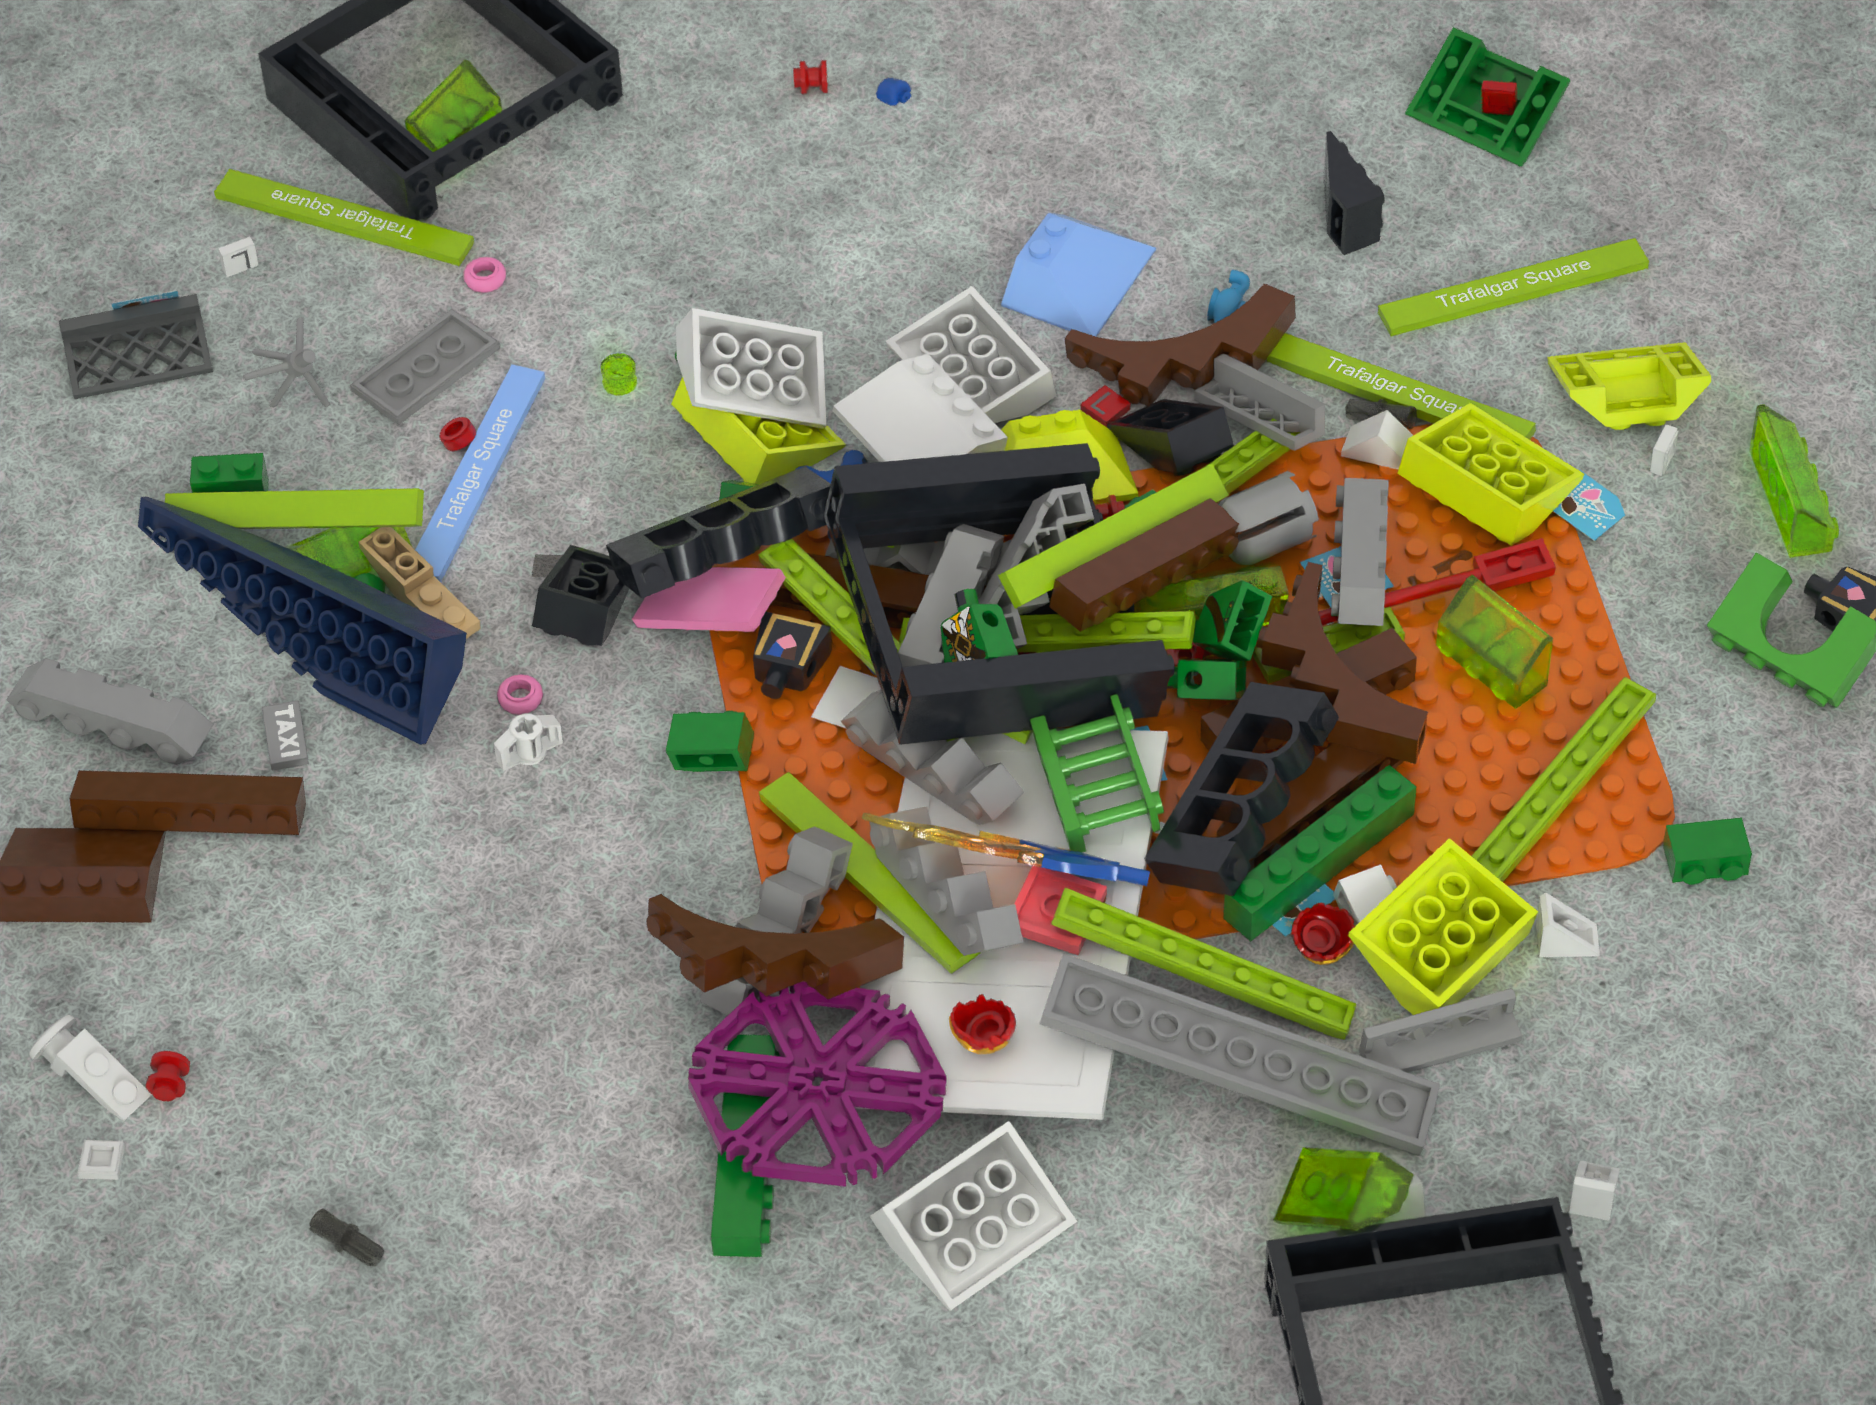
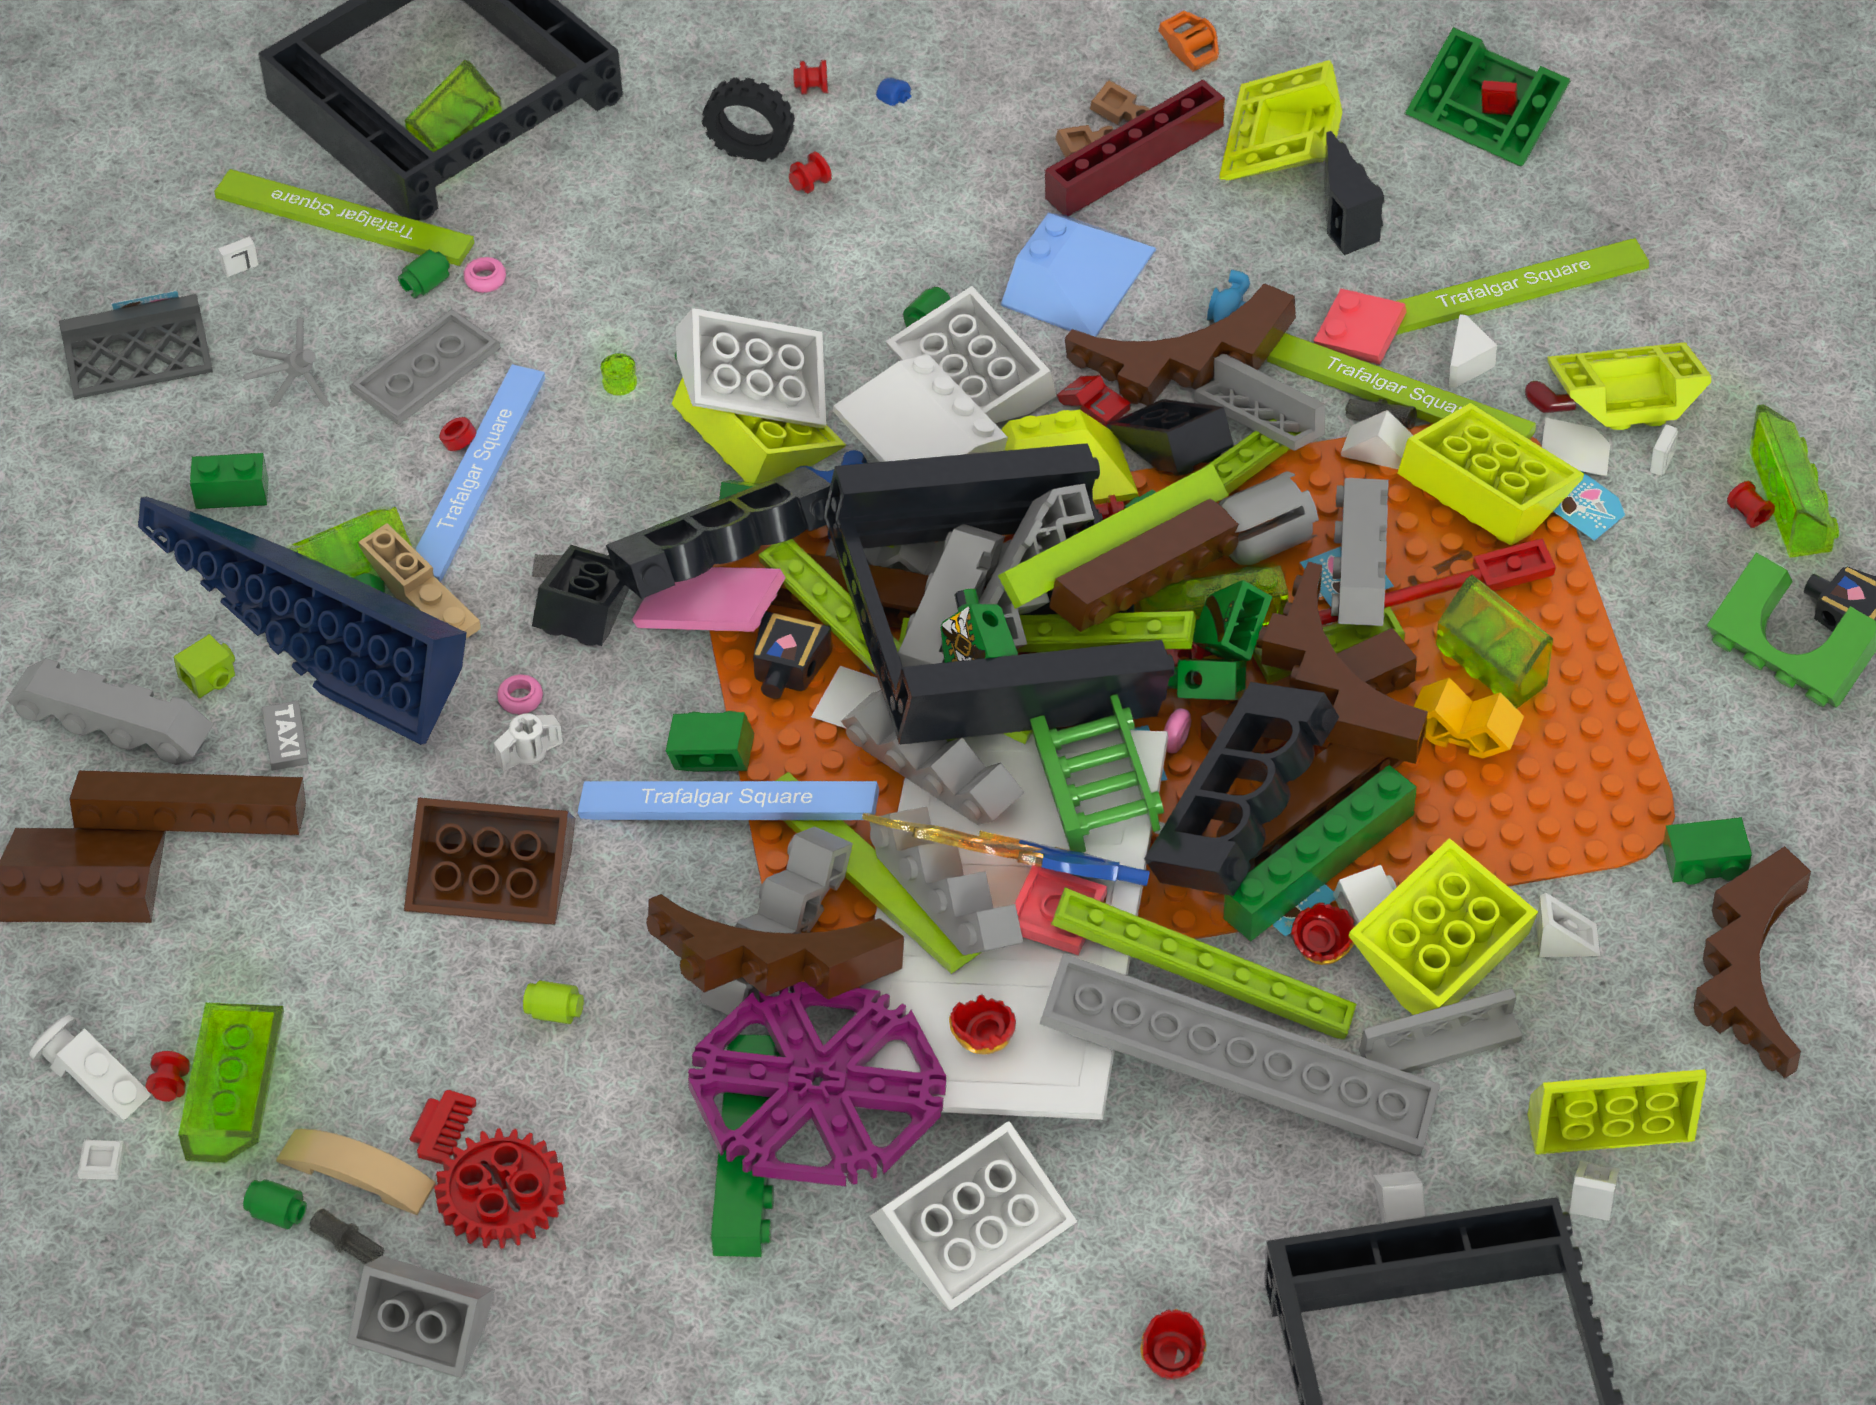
lime tile [165,488,424,529] -> none
clear neon green slope [1273,1147,1414,1231] -> none
lime tile [1472,677,1656,882] -> none
none -> lime brick [173,634,235,699]
none -> clear neon green slope [178,1002,284,1163]
none -> green brick [243,1179,307,1230]
none -> tan slope [276,1129,436,1215]
none -> light grey slope [348,1256,495,1378]
none -> green brick [398,250,450,298]
none -> reddish brown slope [404,797,576,925]
none -> red piece [409,1090,476,1164]
none -> red gear [434,1128,567,1249]
none -> lime brick [523,980,584,1024]
none -> light blue tile [578,781,879,820]
none -> black tyre [702,78,795,162]
none -> red wheel [788,151,832,194]
none -> green brick [903,287,951,327]
none -> dark red brick [1045,79,1225,216]
none -> medium nougat plate [1055,125,1113,158]
none -> red tile [1057,375,1106,406]
none -> medium nougat plate [1090,80,1150,125]
none -> red hair [1140,1308,1207,1380]
none -> orange piece [1158,11,1219,72]
none -> bright pink piece [1164,708,1191,753]
none -> neon yellow slope [1219,60,1342,180]
none -> coral plate [1314,288,1407,365]
none -> yellow brick [1414,678,1524,759]
none -> white slope [1449,315,1497,388]
none -> dark red arm [1525,381,1576,413]
none -> neon yellow slope [1528,1069,1707,1155]
none -> white sticker [1542,417,1610,476]
none -> reddish brown arch [1693,846,1811,1078]
none -> red bush [1727,481,1775,528]

